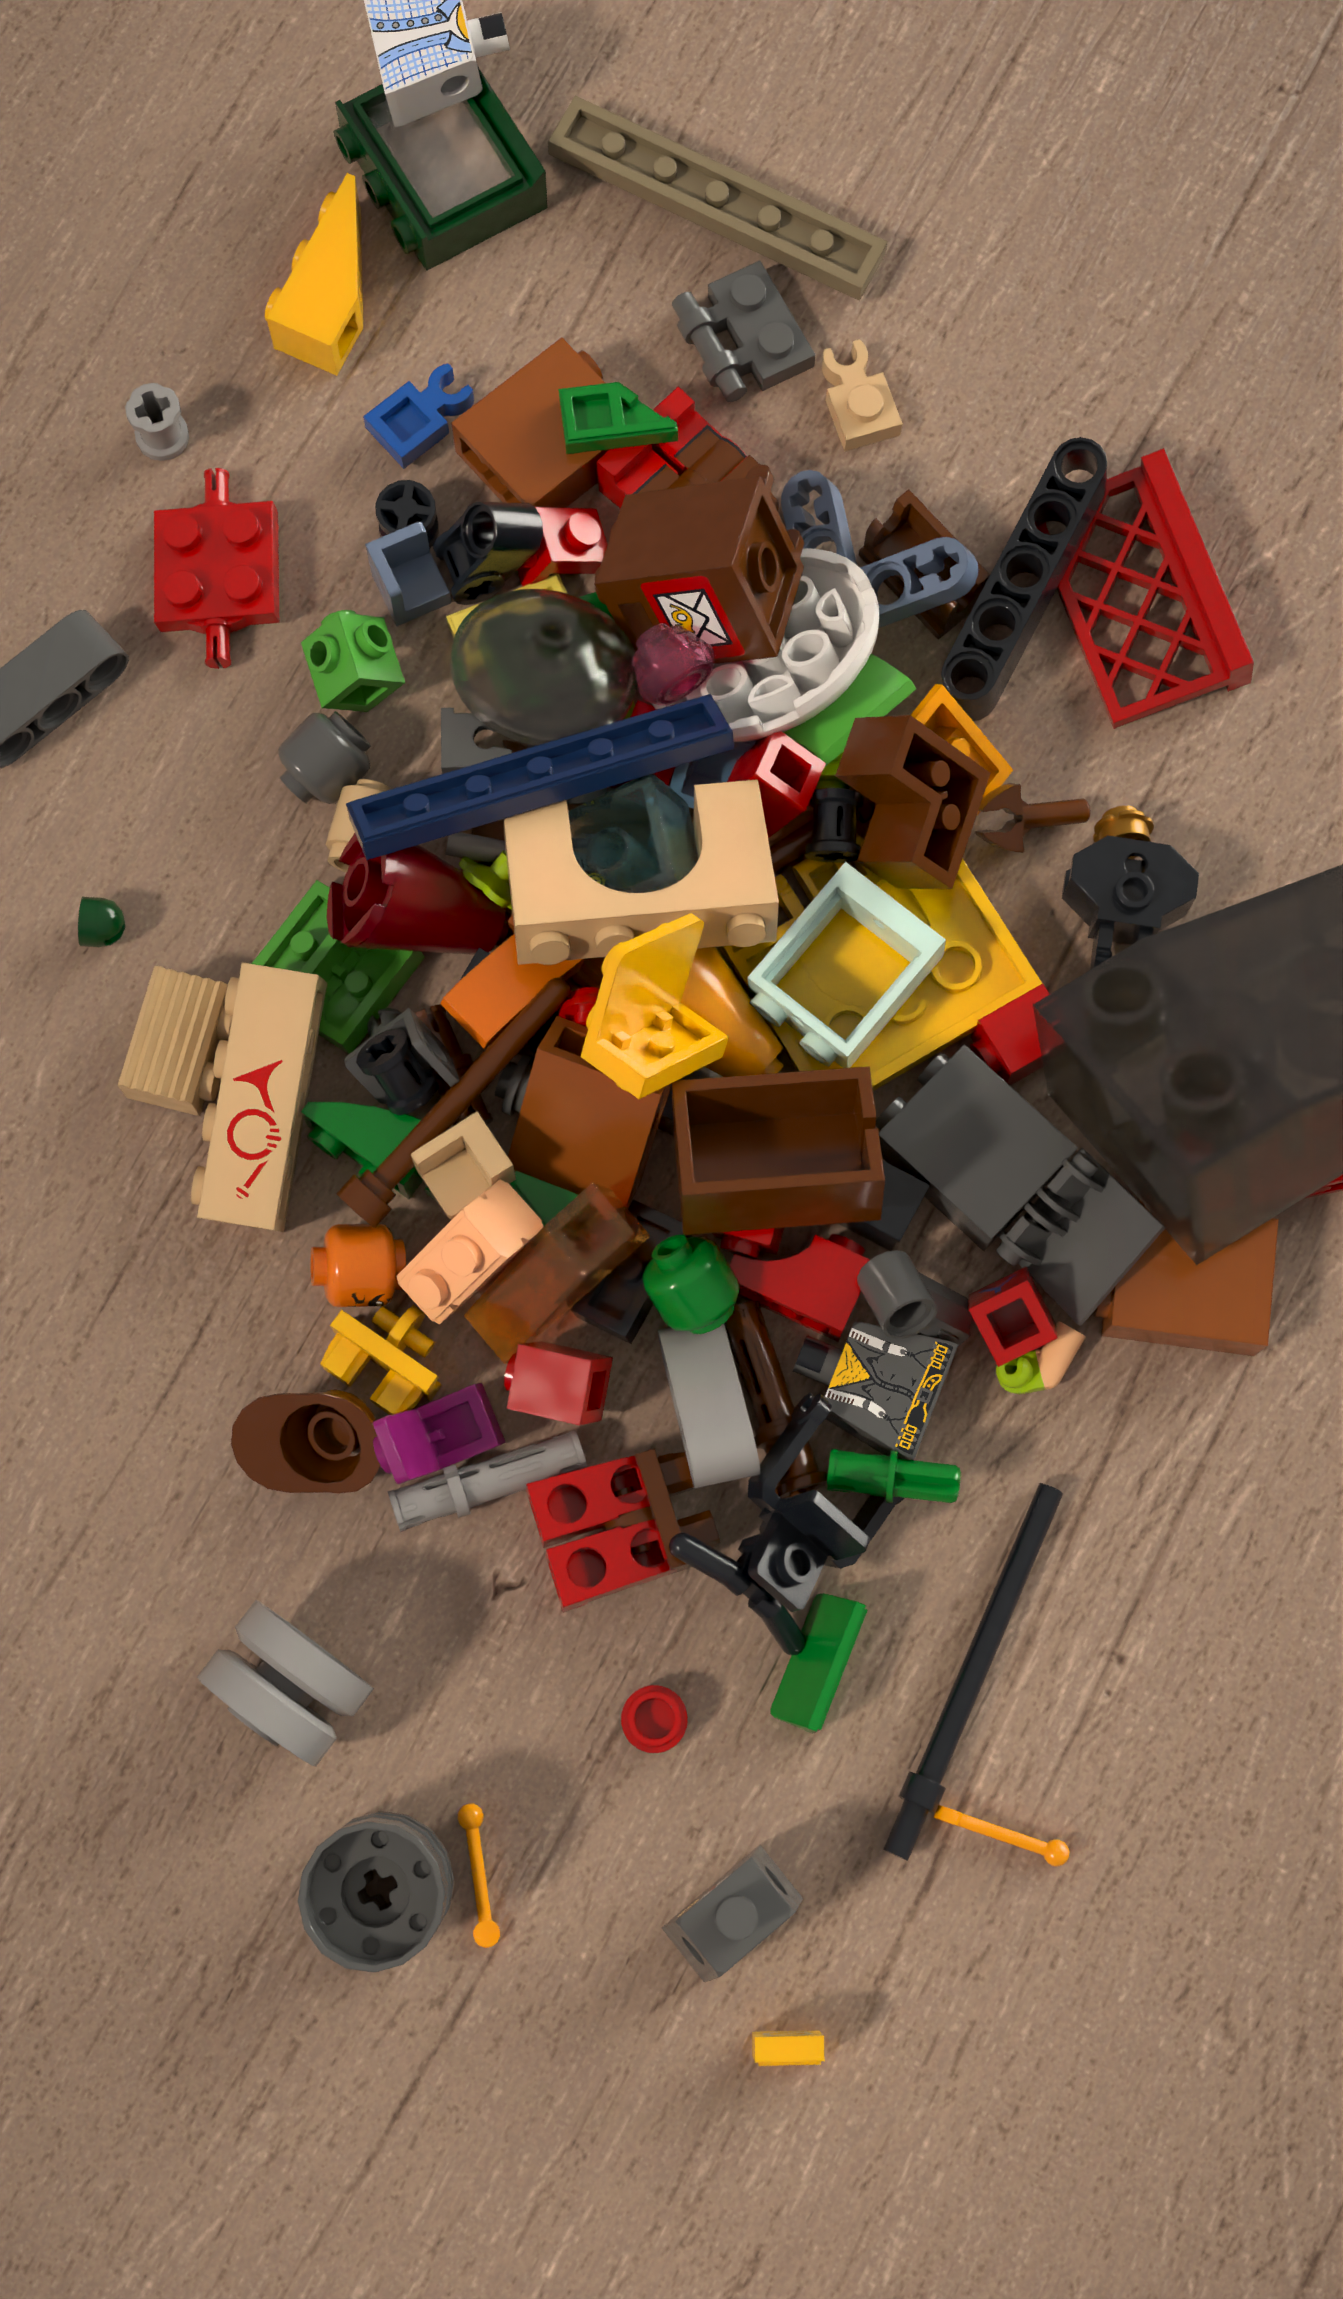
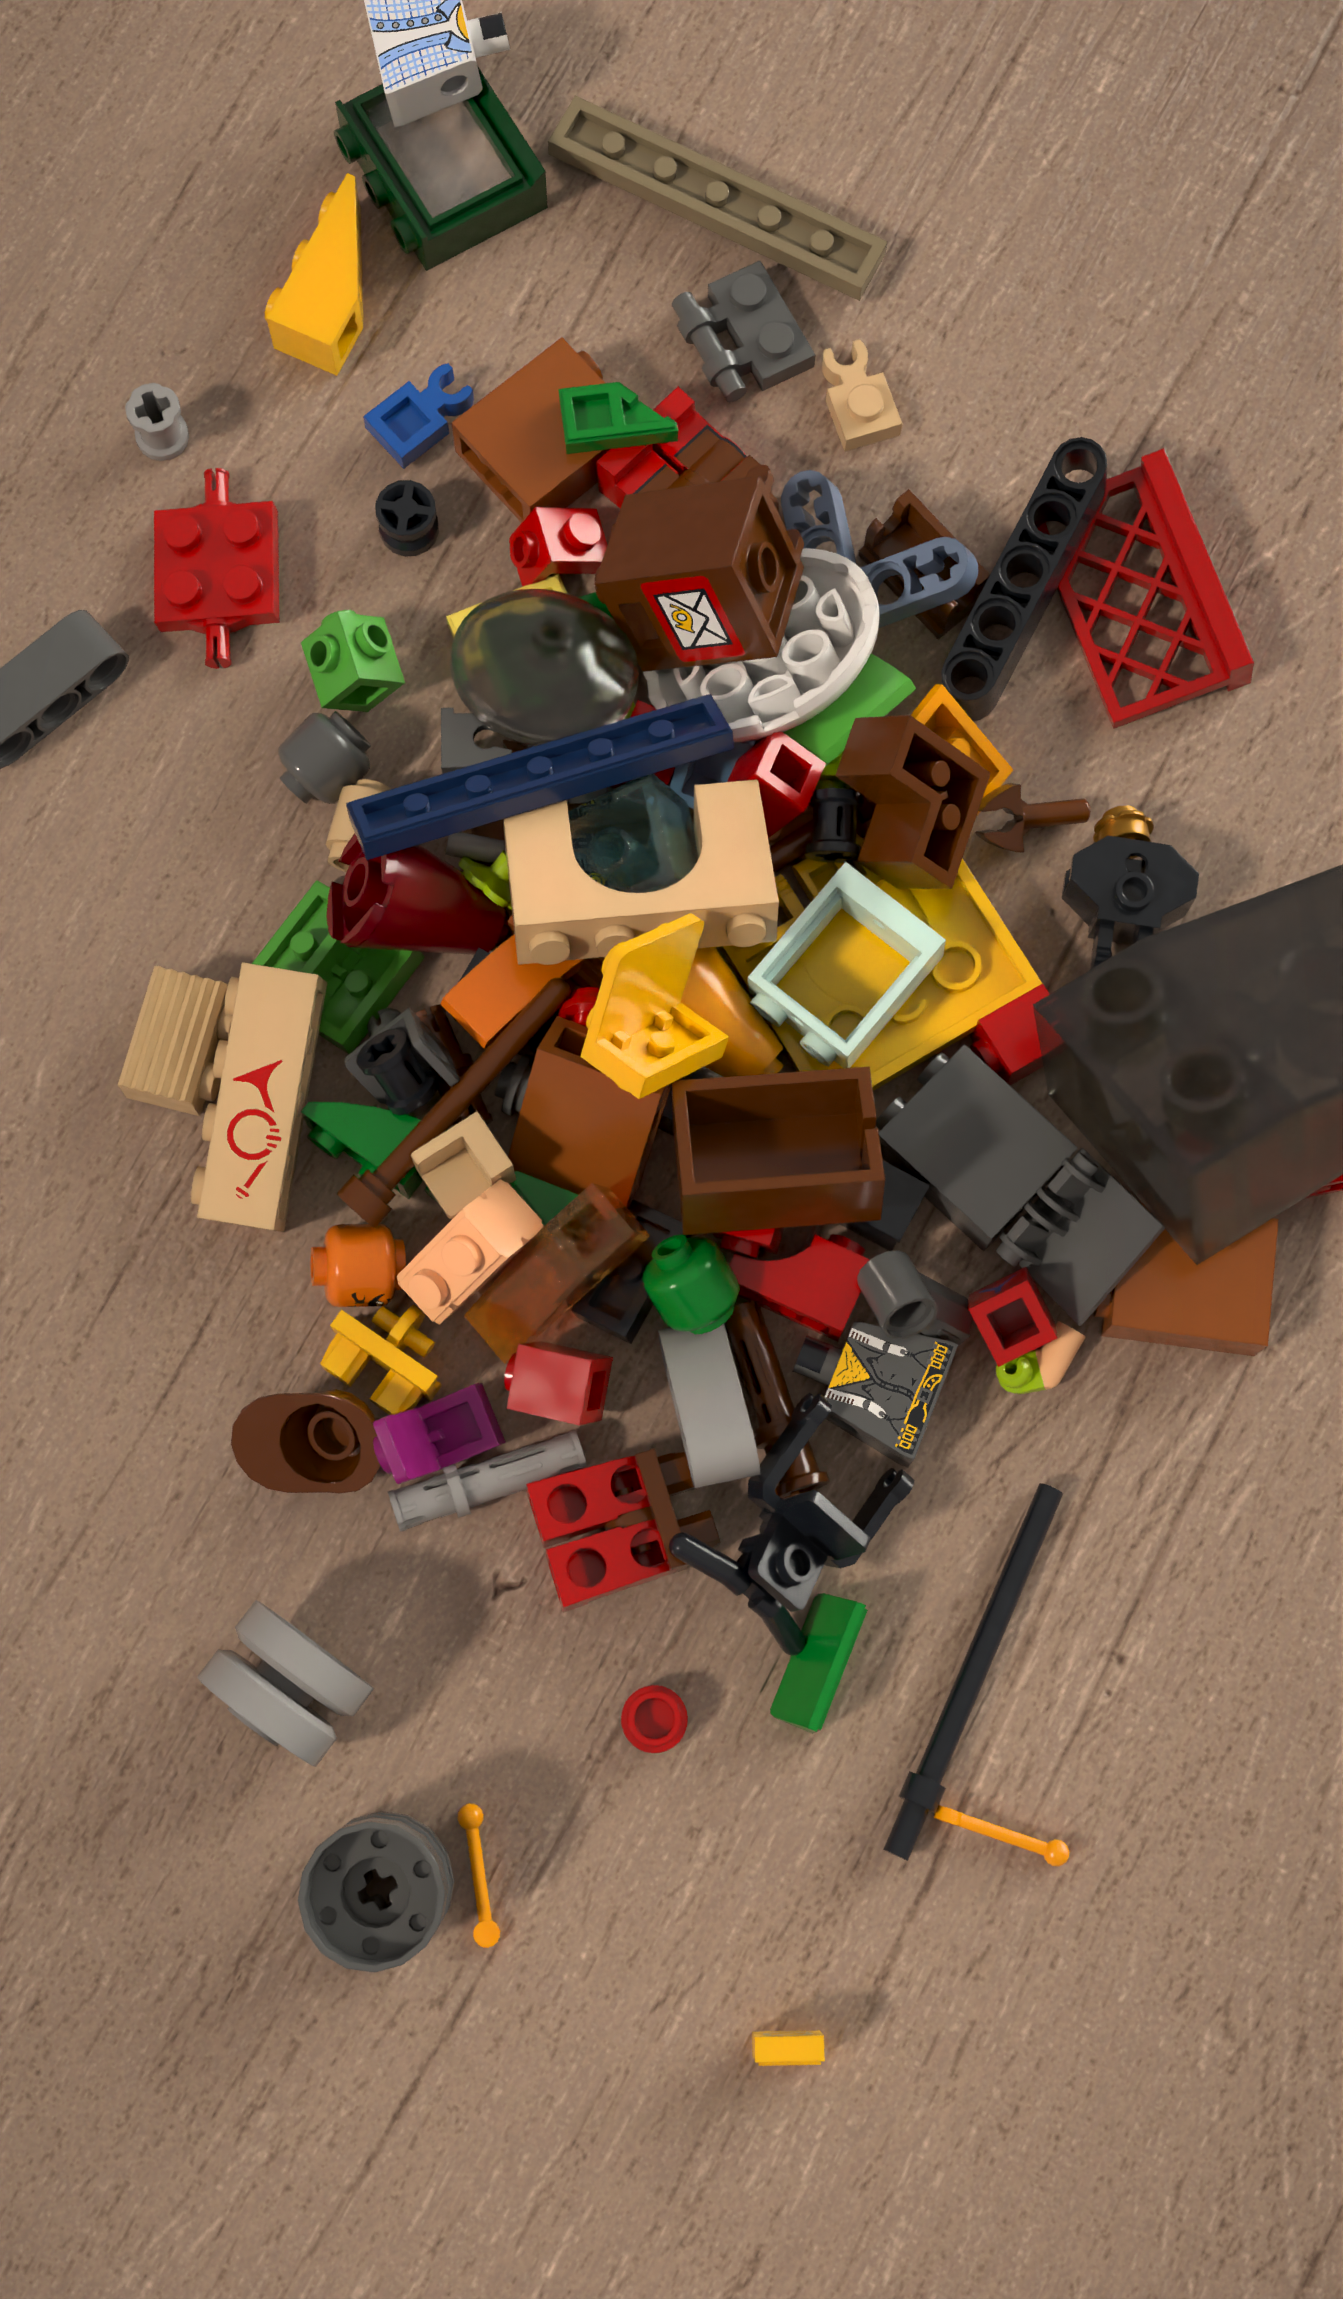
dark green hinge [78,896,125,948] -> none
sand blue panel [365,522,451,627] -> none
black piece [433,502,543,605] -> none
clear pink cone [632,623,715,706] -> none
dark grey torso [662,1845,803,1983] -> none
green axle [827,1449,961,1504] -> none

